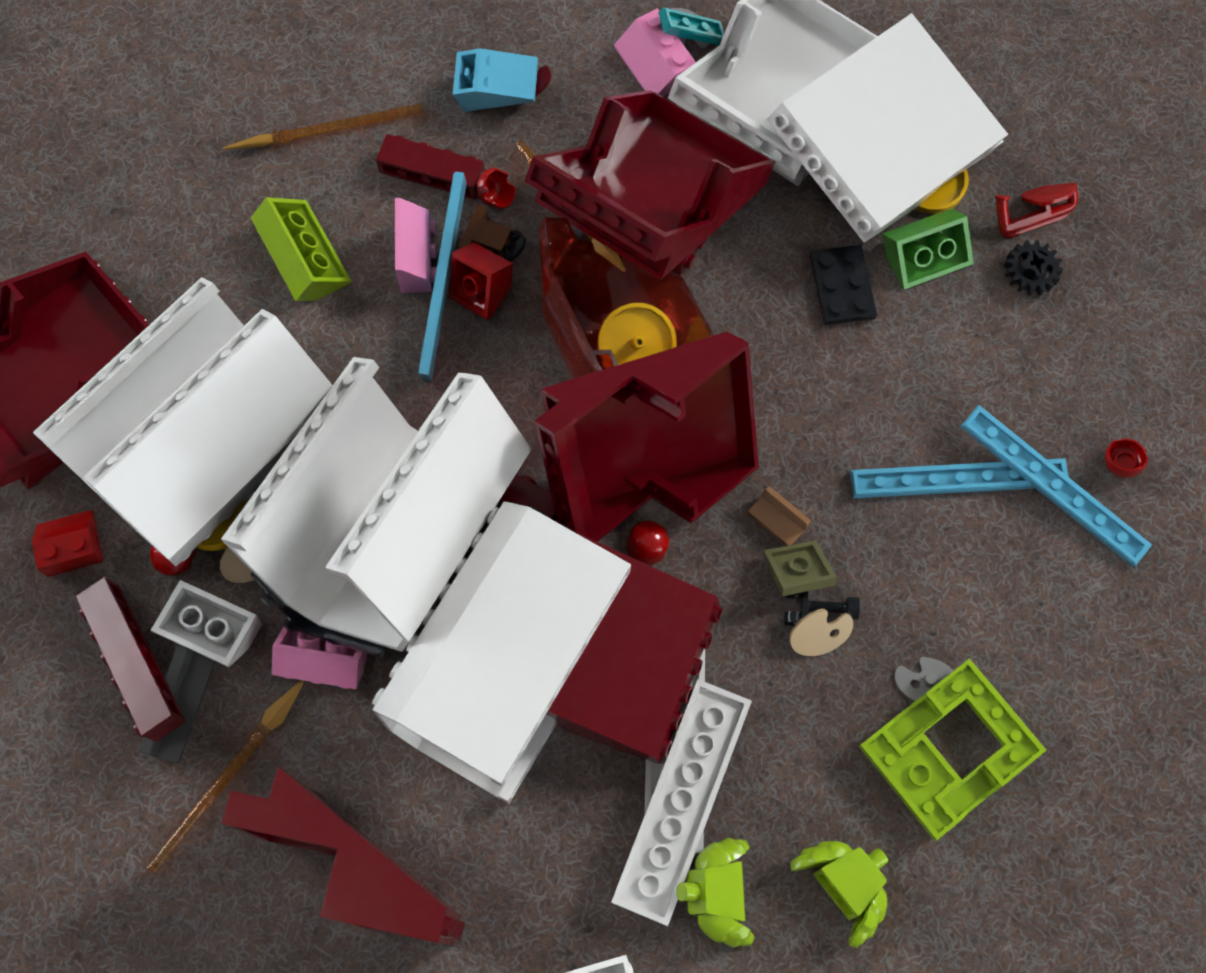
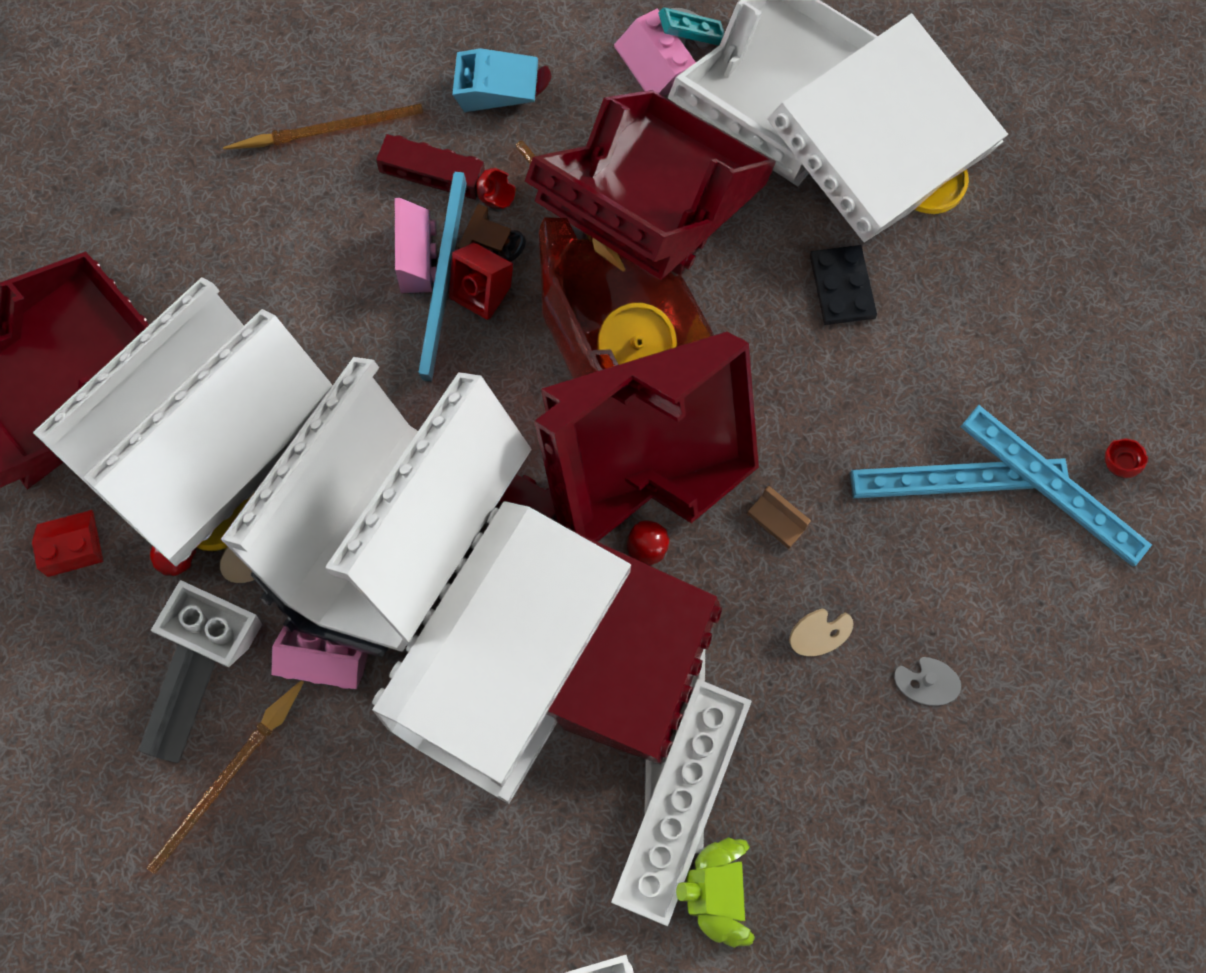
brick [76,577,186,742] -> none
dark red panel [221,767,464,946] -> none
lime slope [251,197,352,301] -> none
olive plate [763,540,837,596] -> none
black bar [784,591,860,626] -> none
lime torso [790,841,888,948] -> none
lime piece [858,658,1047,841] -> none
bright green slope [882,209,974,290] -> none
red piece [994,183,1078,238] -> none
black gear [1004,240,1063,296] -> none

